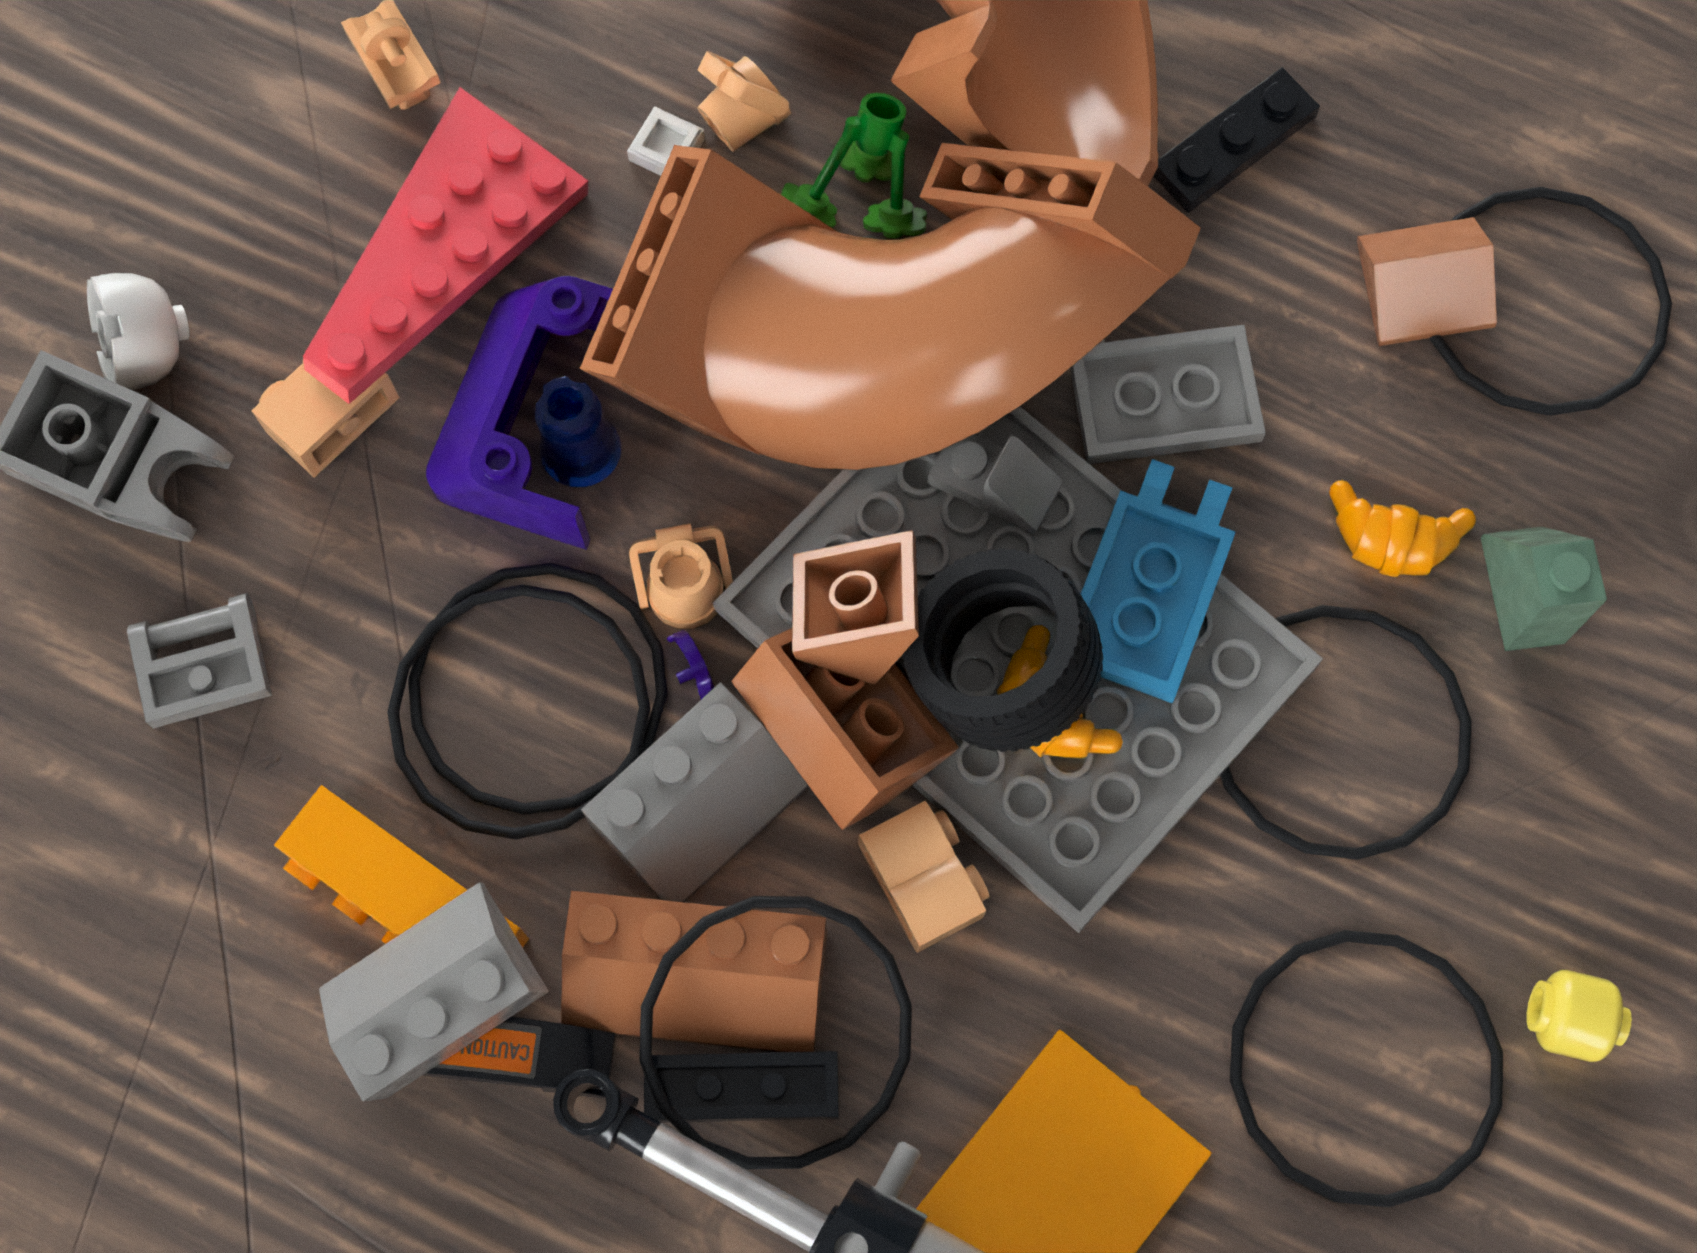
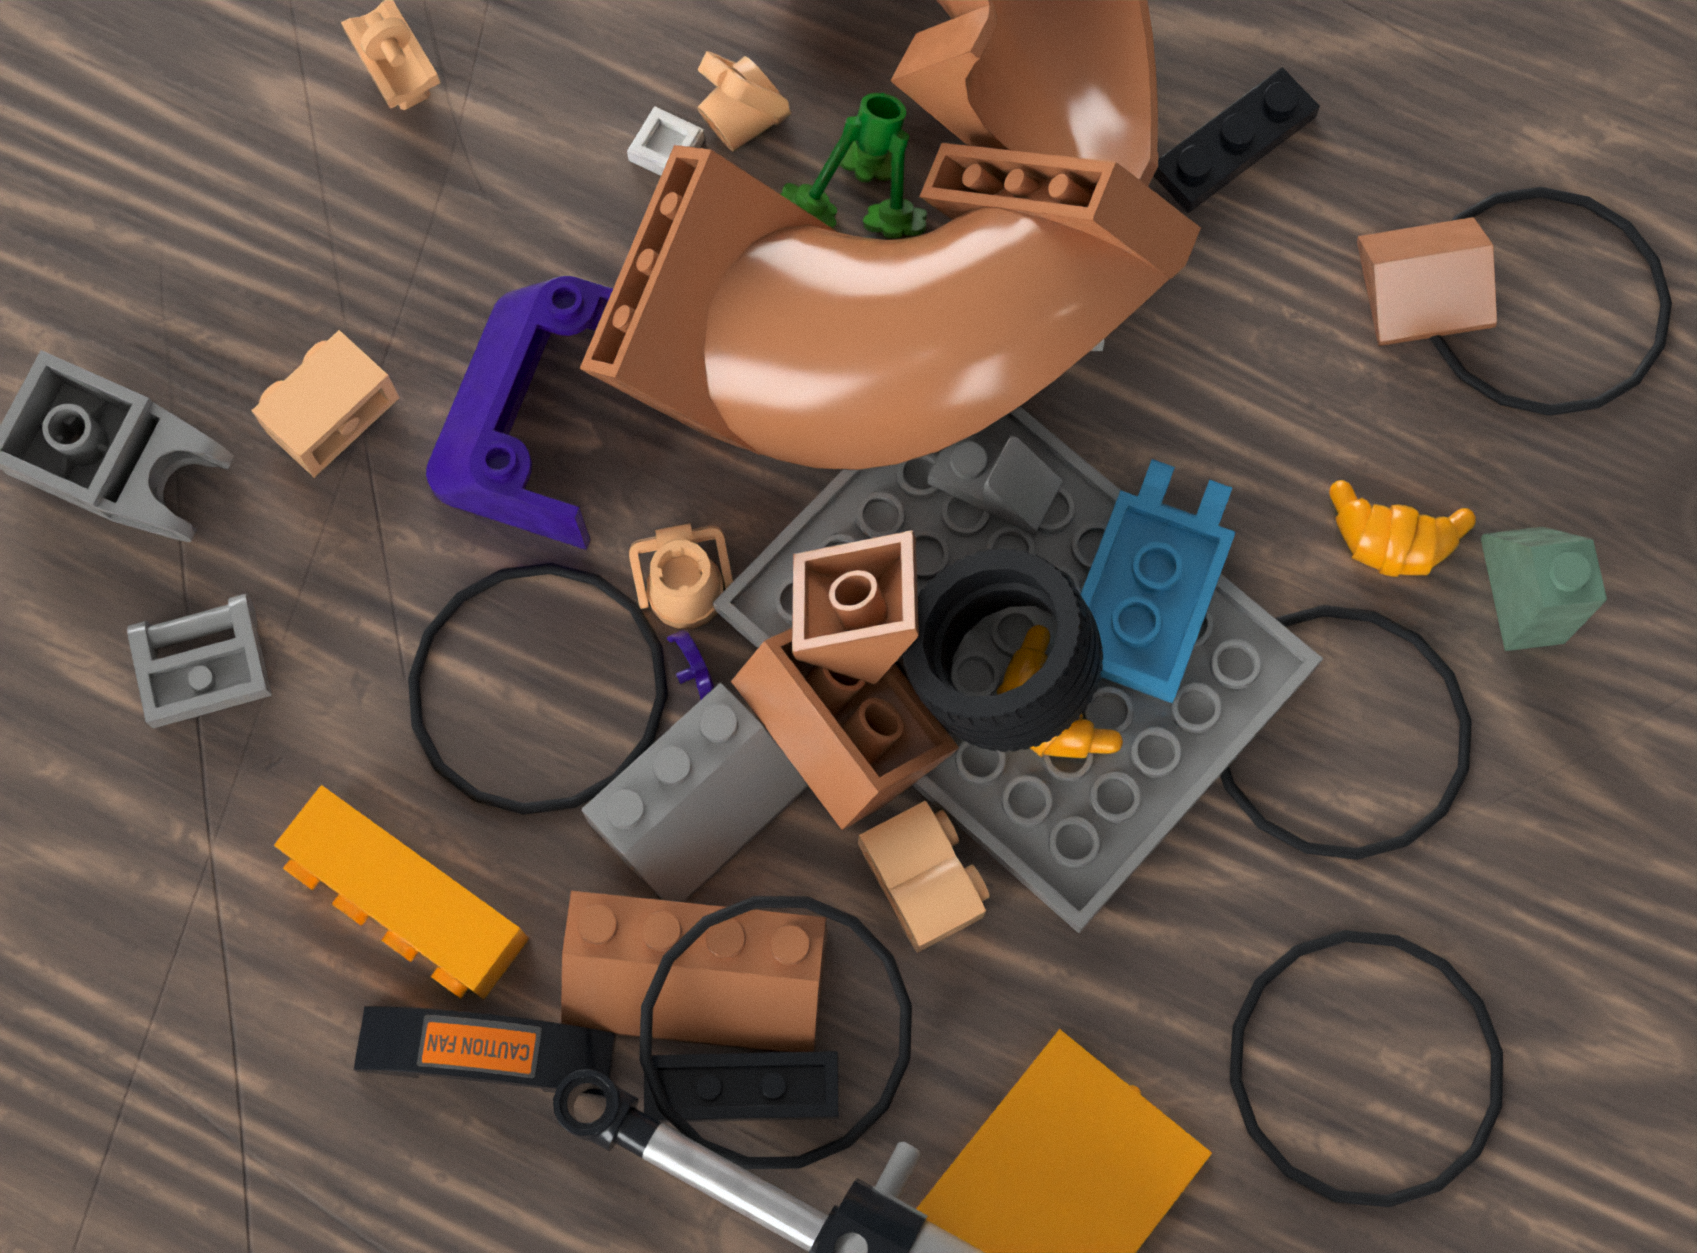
white cylinder [87,273,189,390] -> none
coral wing [303,87,588,404] -> none
light grey slope [319,882,549,1102] -> none
black piece [387,584,651,840] -> none
clear blue plant [535,376,621,487] -> none
light grey plate [1070,325,1266,464] -> none
light yellow head [1527,970,1632,1062] -> none

